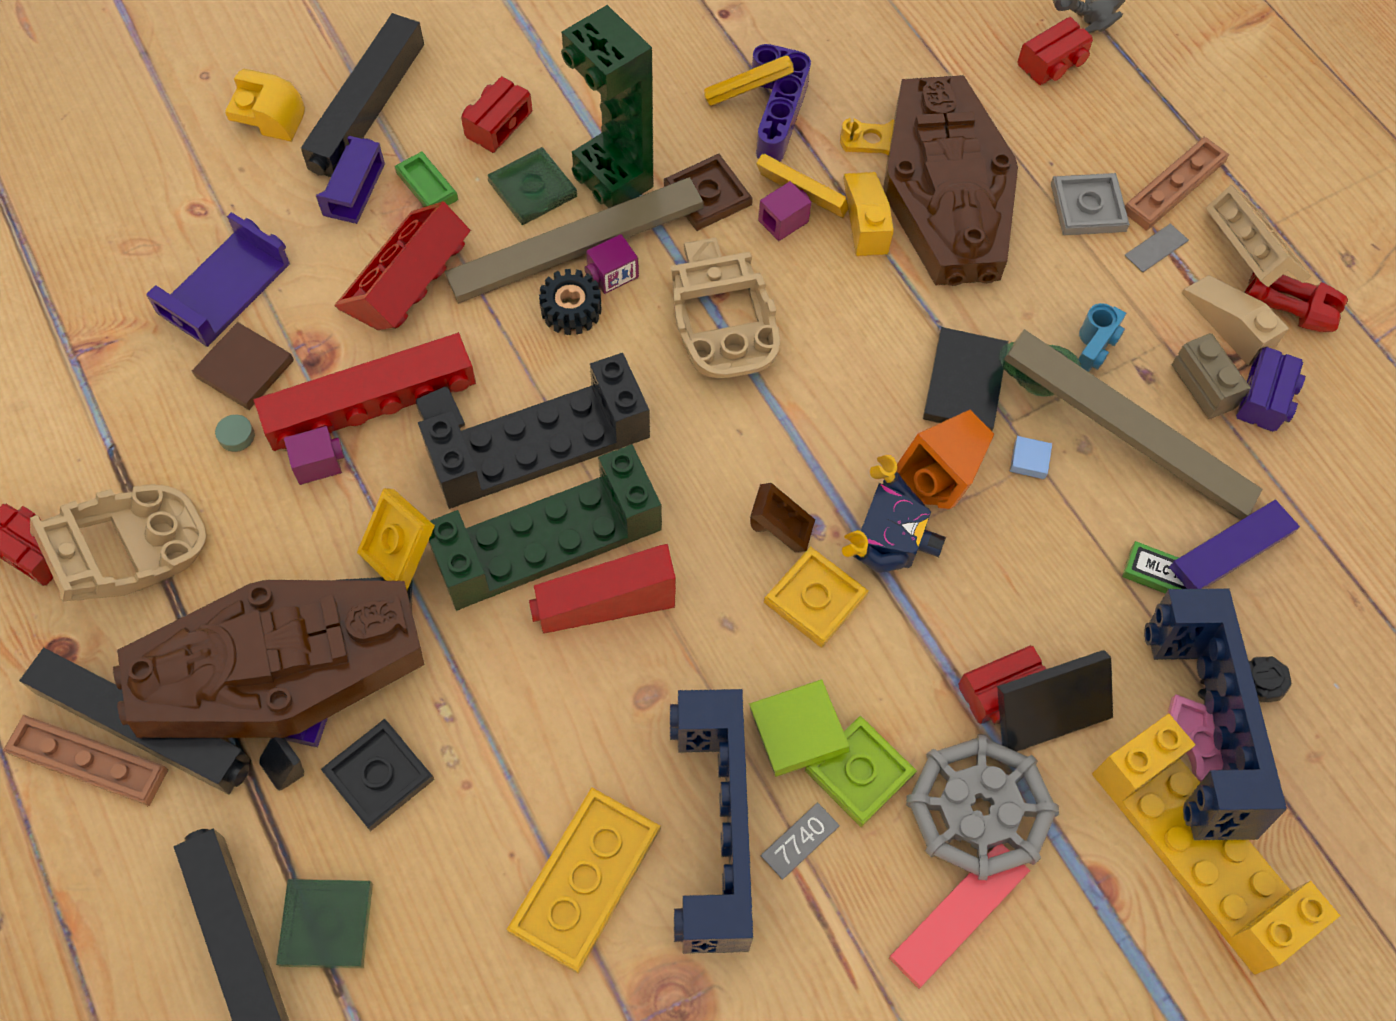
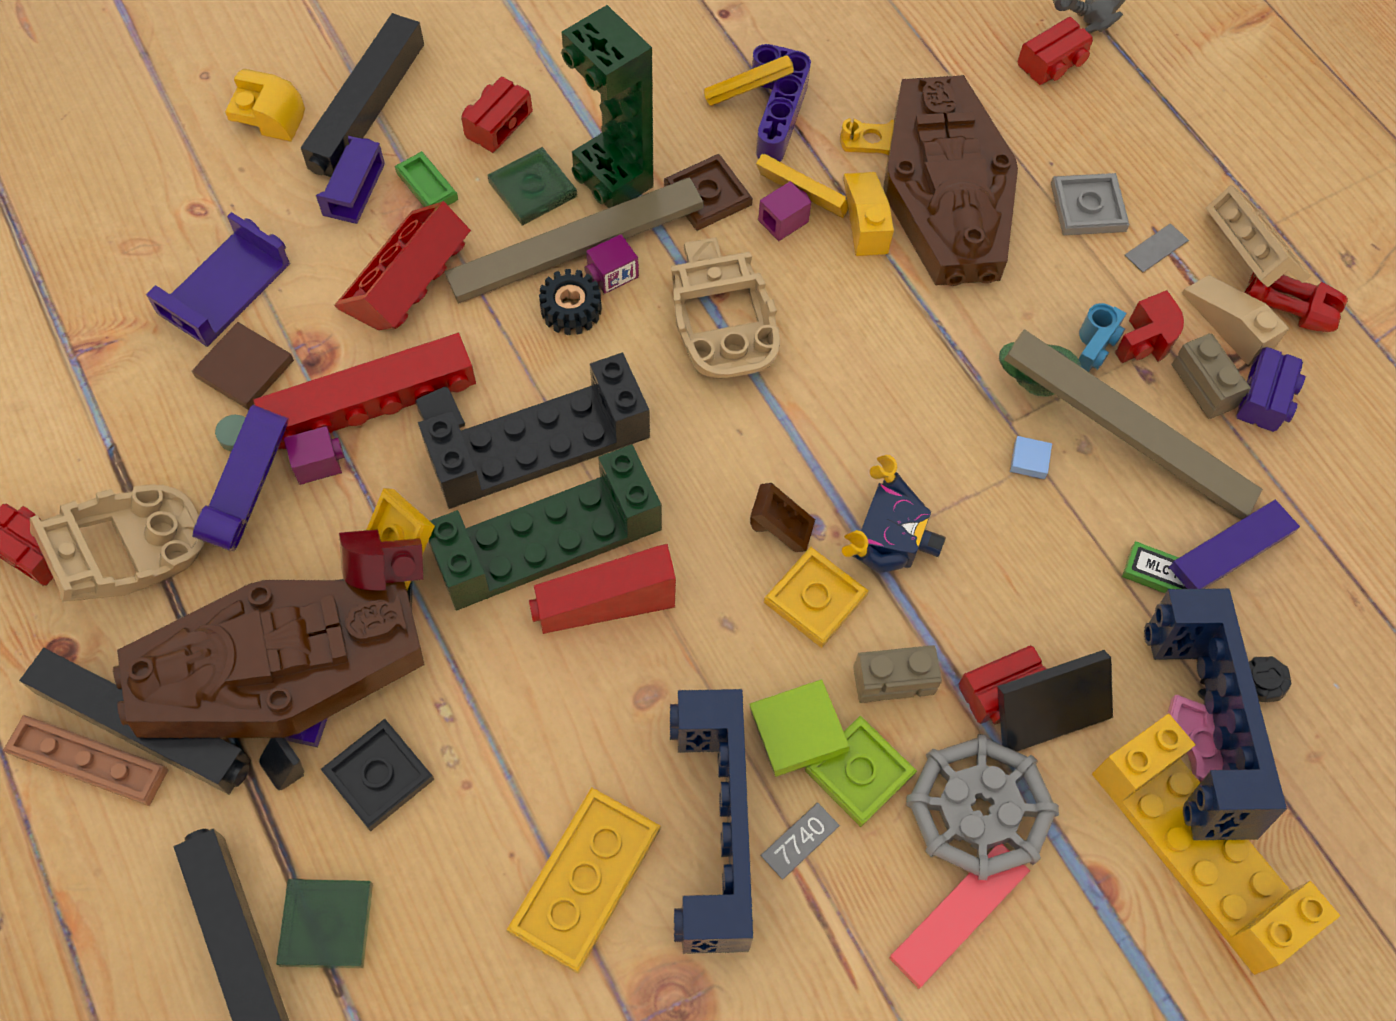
orange slope [896,409,994,509] -> none
black tile [923,327,1009,431] -> none
nougat tile [1125,136,1230,231] -> none
none -> dark purple beam [192,405,289,551]
none -> dark red brick [339,529,424,591]
none -> dark tan brick [853,645,942,703]
none -> red brick [1115,290,1184,363]

